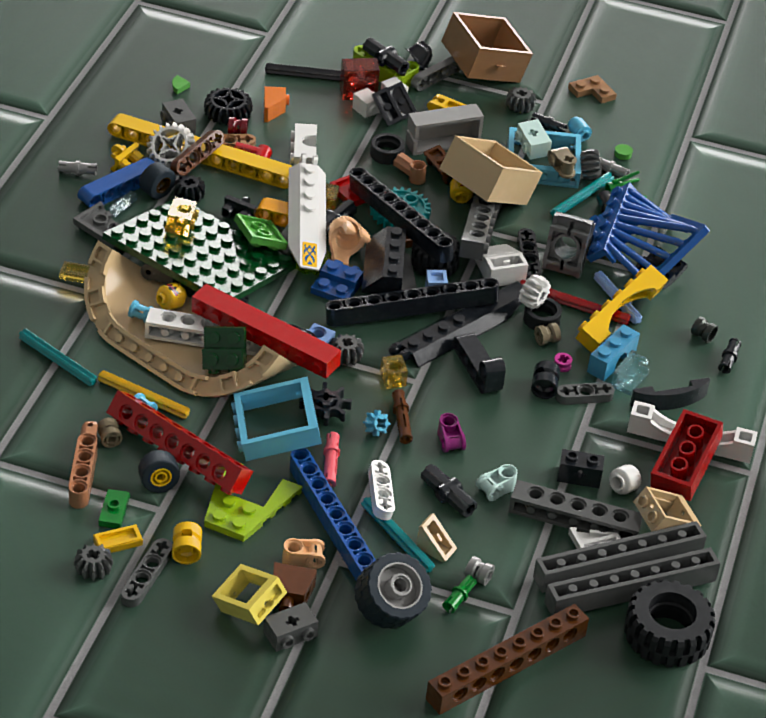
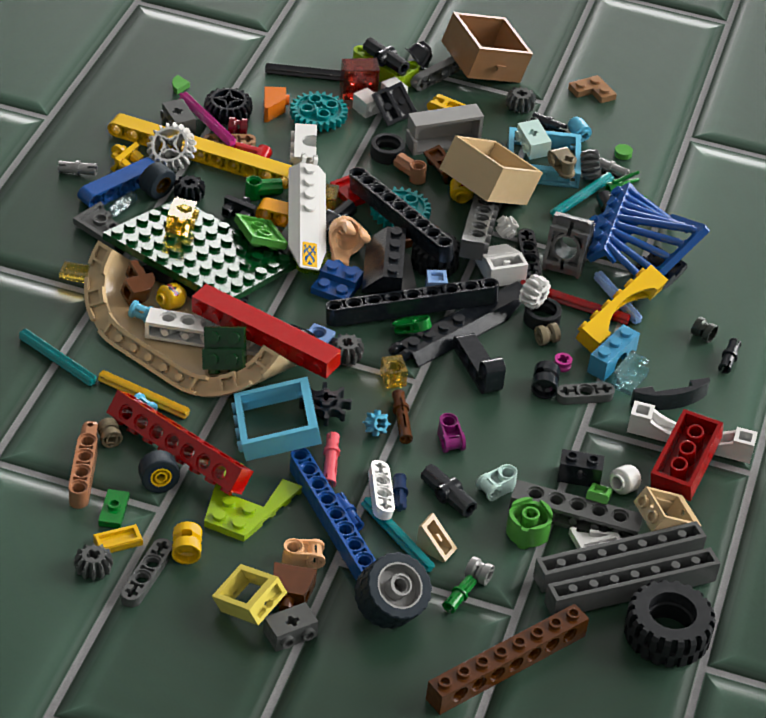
reddish brown beam [170,130,224,176] -> none
none -> reddish brown brick [120,260,155,306]
none -> dark pink axle [179,92,236,147]
none -> green piece [244,176,283,201]
none -> teal gear [290,91,348,132]
none -> blue pin [336,492,364,531]
none -> green piece [392,315,432,334]
none -> dark blue axle [393,473,409,512]
none -> white gear [495,215,519,239]
none -> bright green brick [506,497,553,550]
none -> bright green tile [585,483,613,504]

